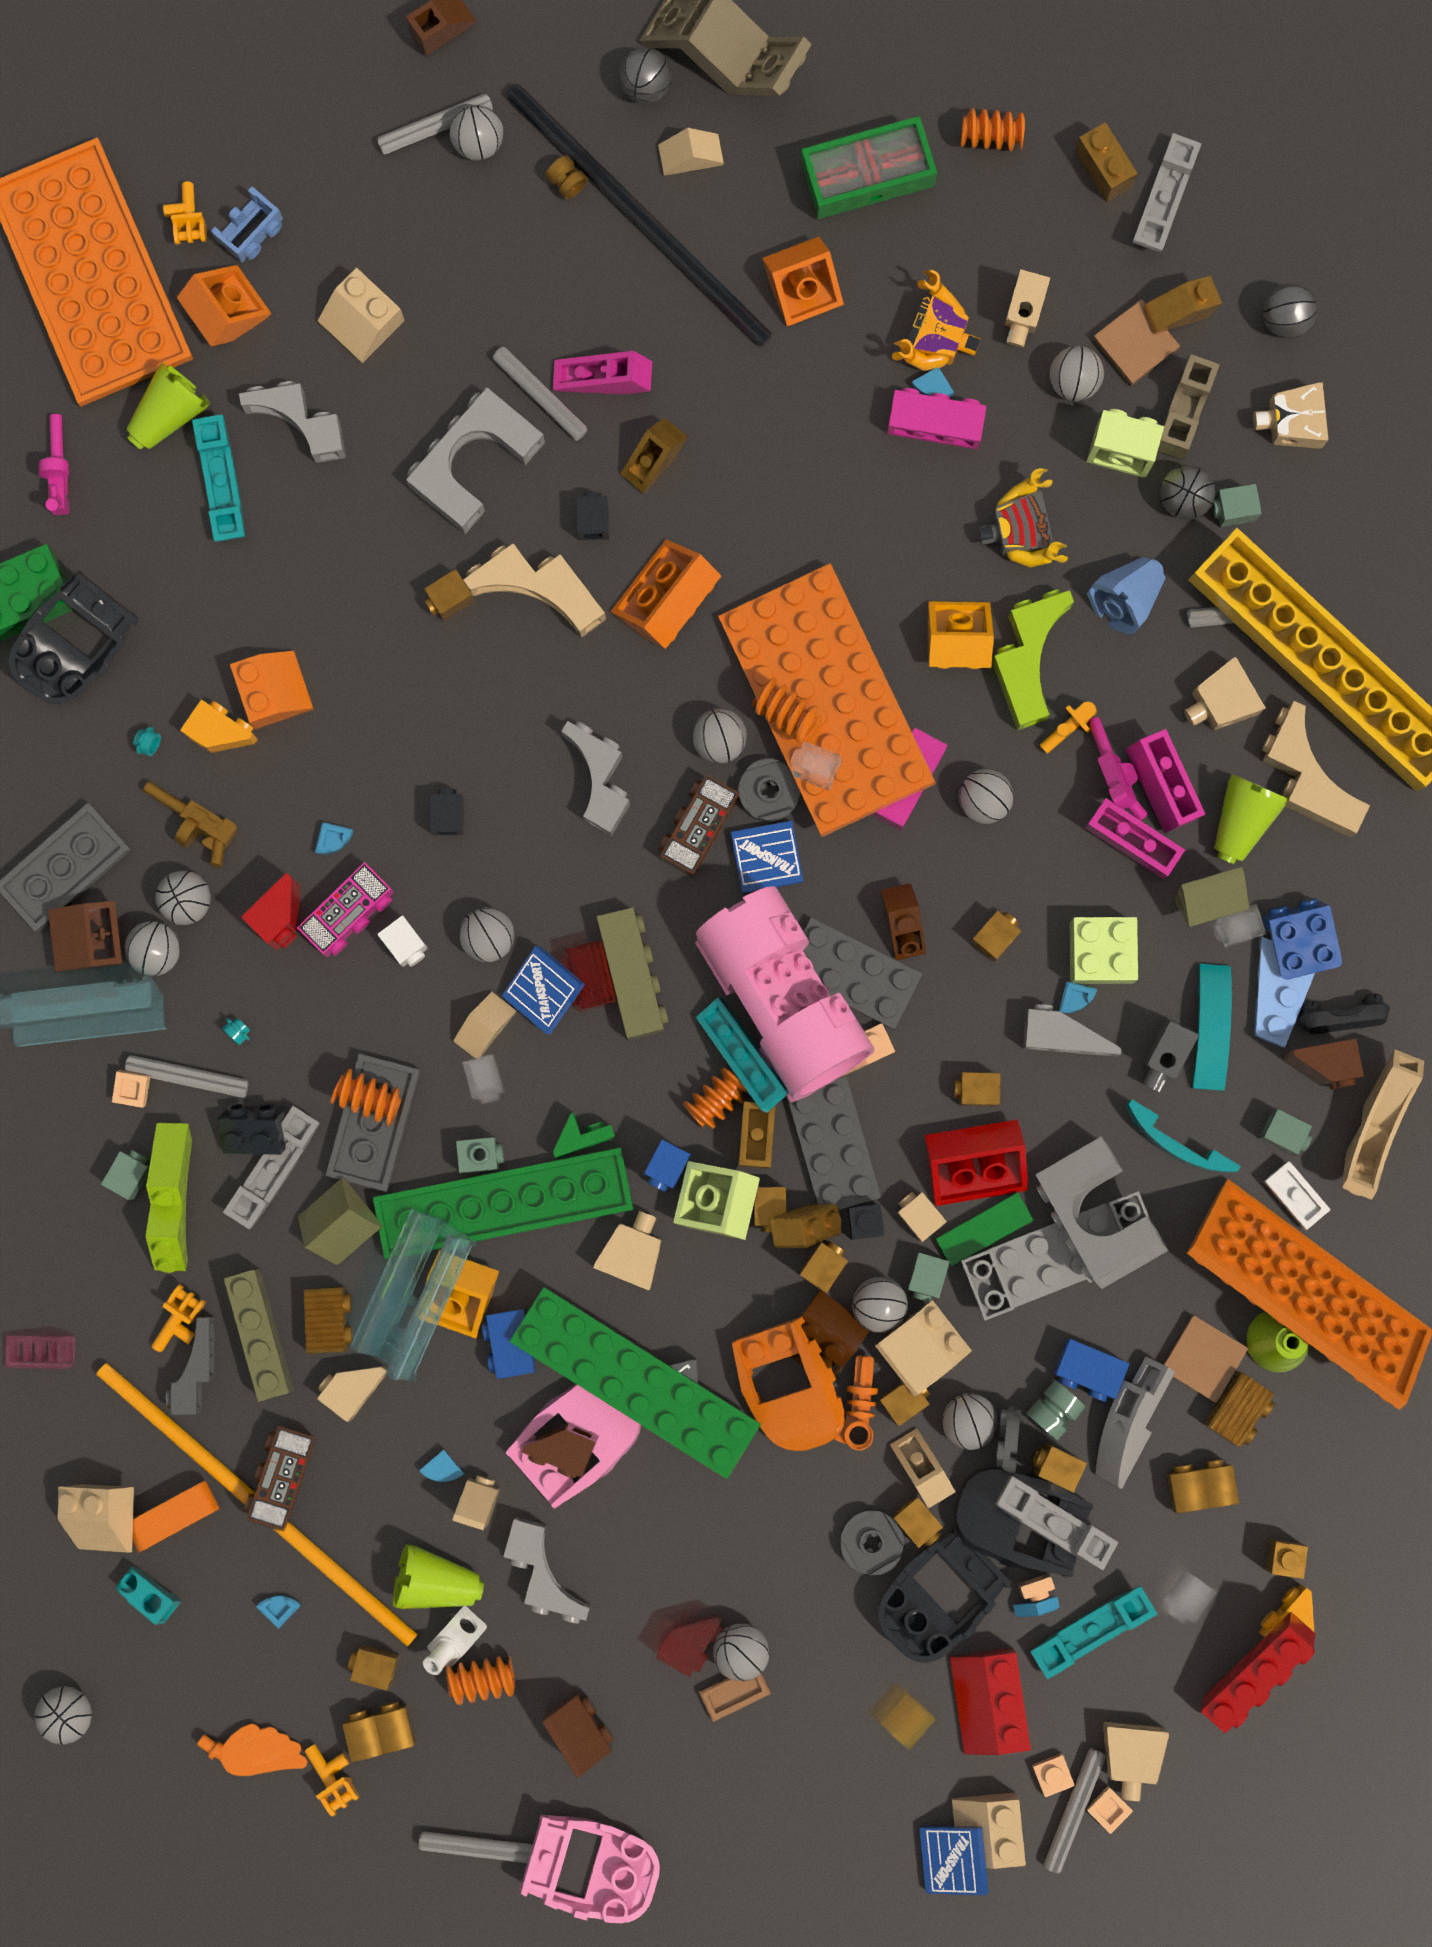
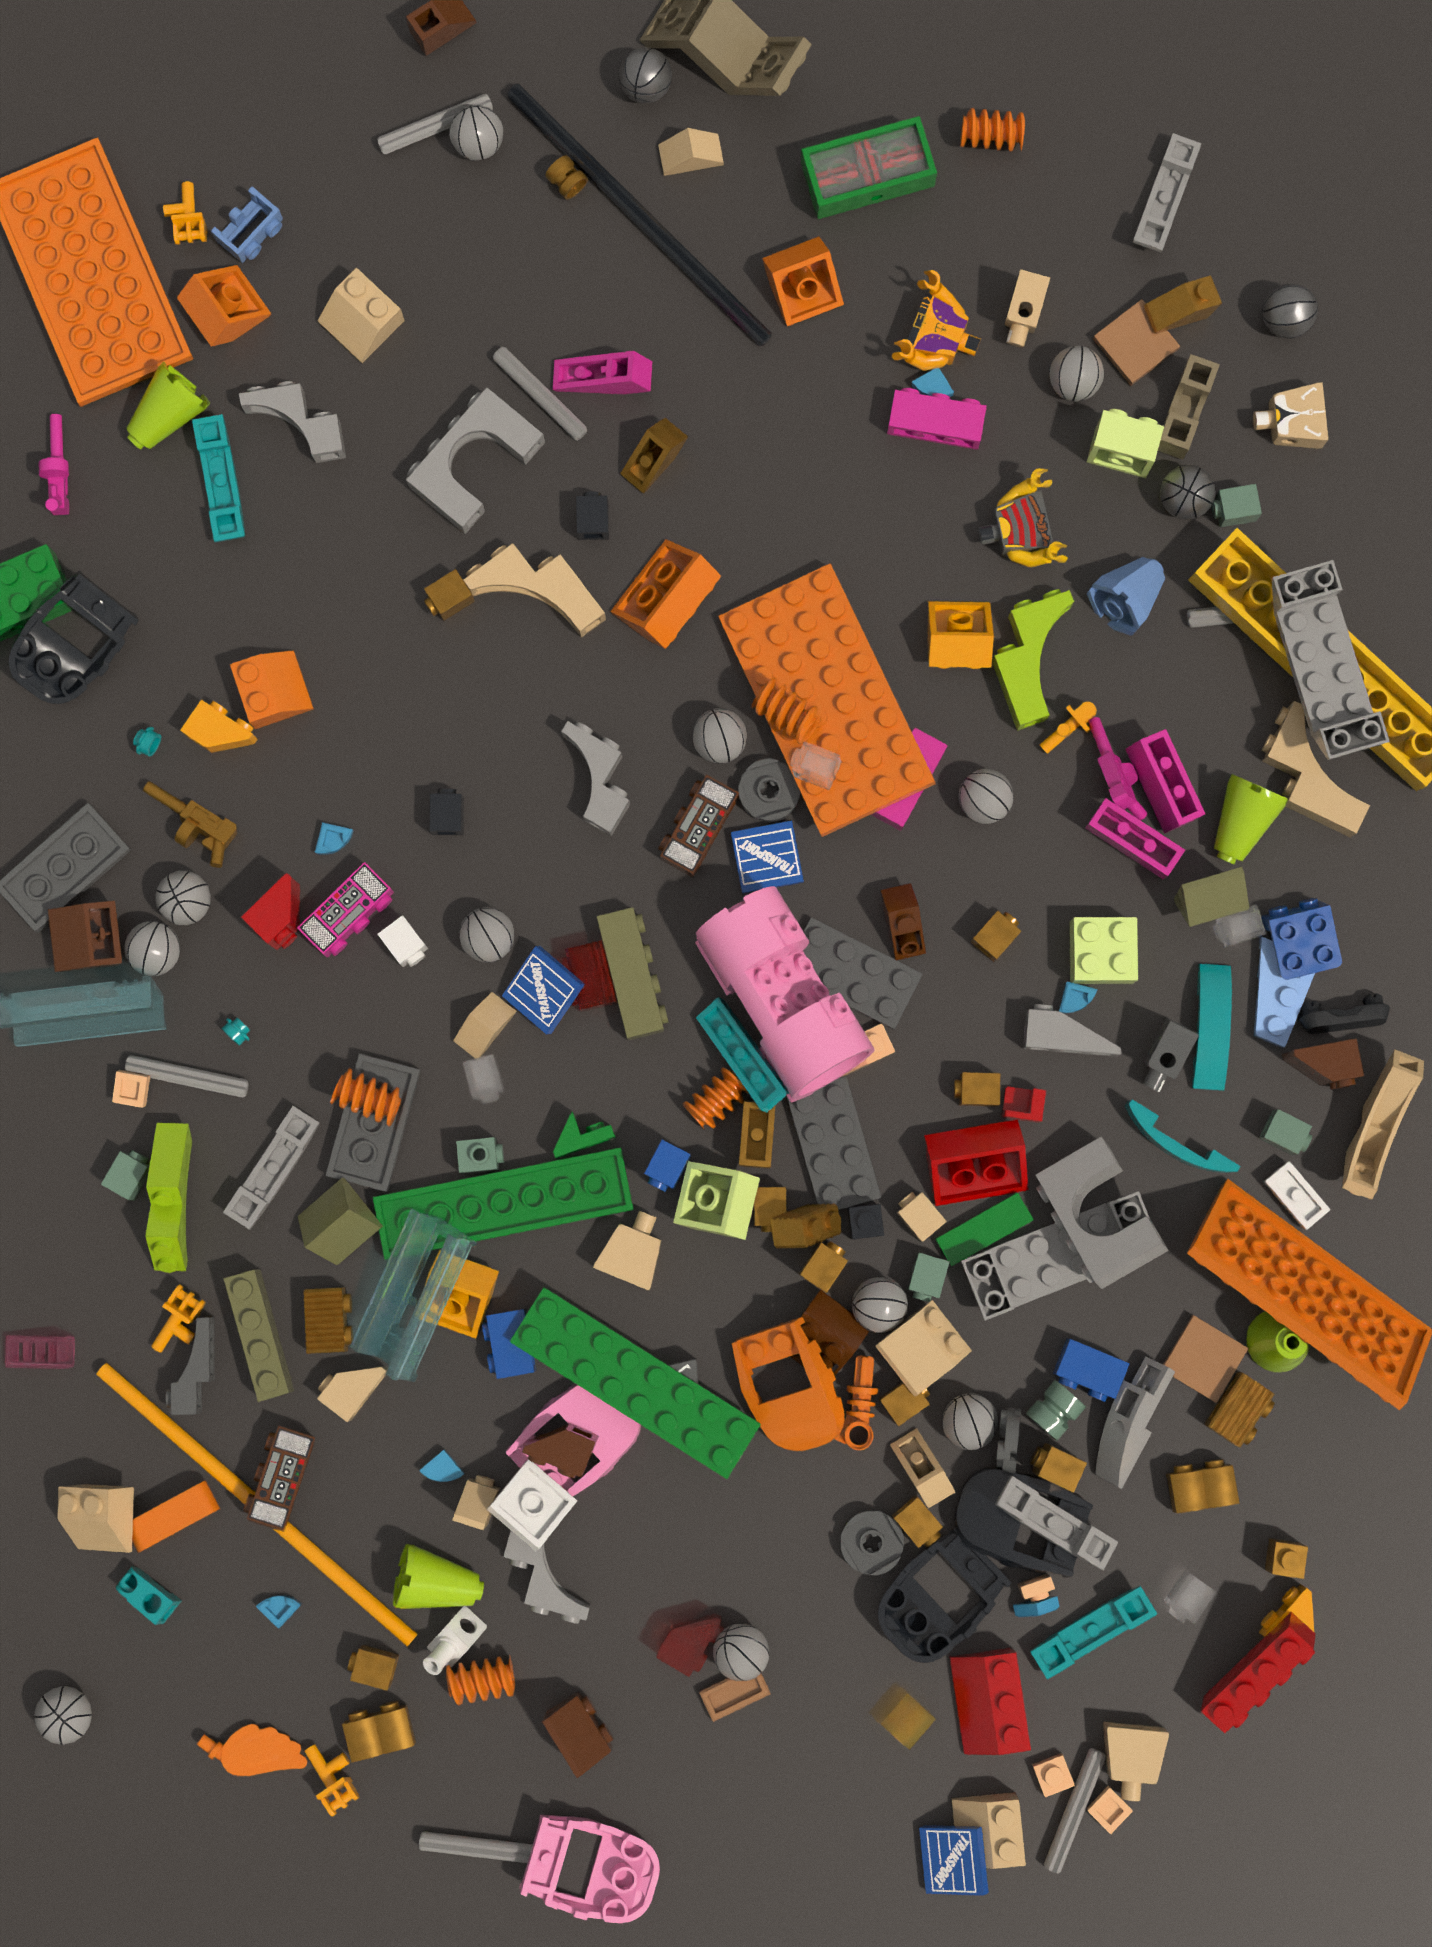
black bracket [217,1103,287,1155] -> none
pearl gold brick [1075,122,1138,202] -> none
tan torso [1184,657,1266,730] -> none
none -> white plate [487,1460,577,1552]
none -> red panel [1001,1087,1046,1123]
none -> light grey slope [1272,560,1390,760]

